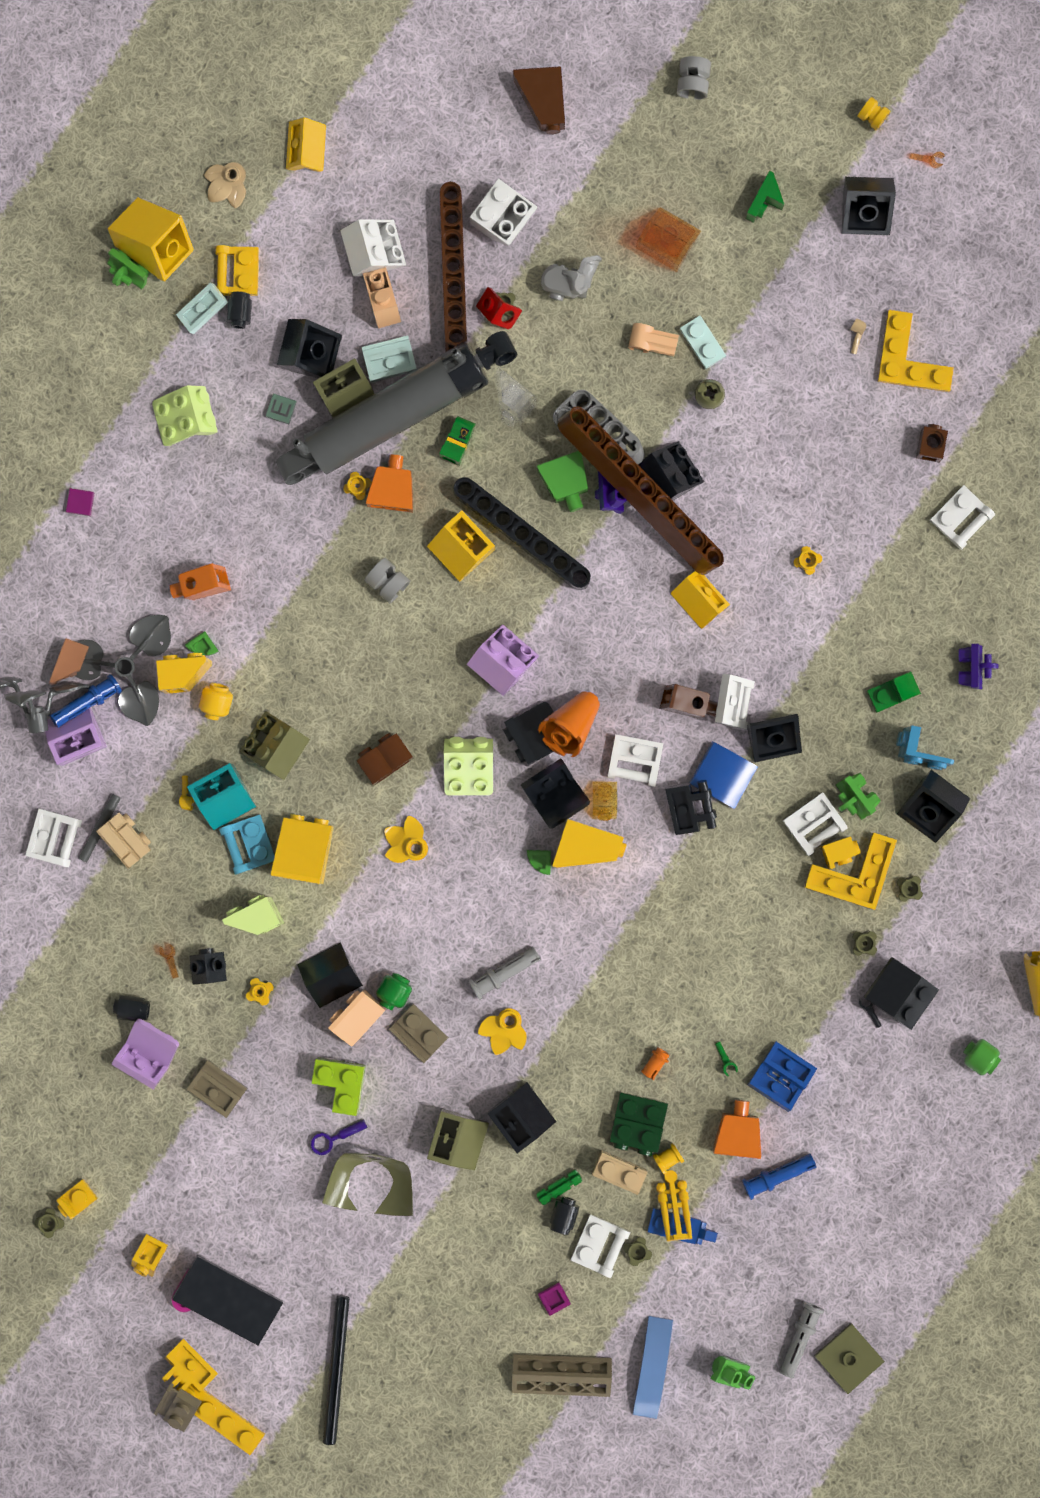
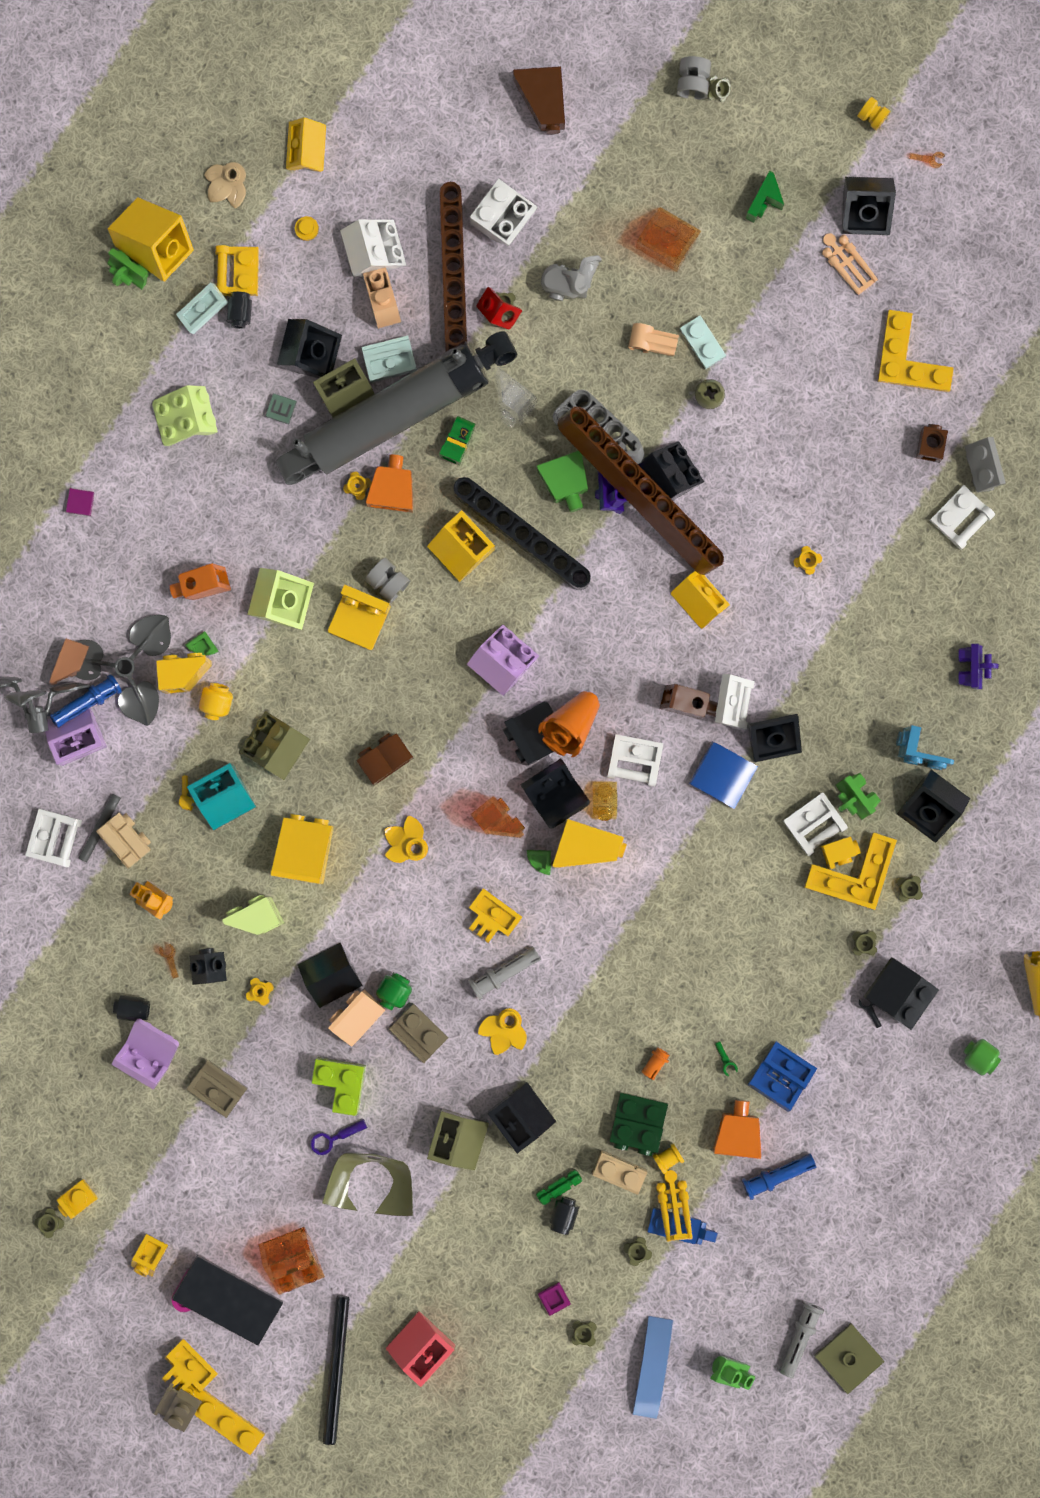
medium azure plate [219,814,275,875] -> none
yellowish green bracket [444,737,493,795] -> none
dark tan fence [512,1354,612,1397] -> none
white plate [571,1214,631,1278] -> none
black plate [665,780,717,835] -> none
tan hand [850,319,866,354] -> none
green slope [867,672,921,713] -> none
none -> light orange hips [130,881,173,919]
none -> yellowish green slope [247,568,314,630]
none -> clear orange slope [258,1227,325,1295]
none -> yellow plate [295,216,319,241]
none -> yellow bracket [328,584,391,650]
none -> coral slope [386,1311,455,1387]
none -> yellow hinge [469,888,522,943]
none -> clear orange slope [470,796,525,839]
none -> olive plate [571,1320,597,1347]
none -> olive plate [707,76,731,102]
none -> light nougat piece [822,233,878,295]
none -> light grey bracket [965,437,1006,493]

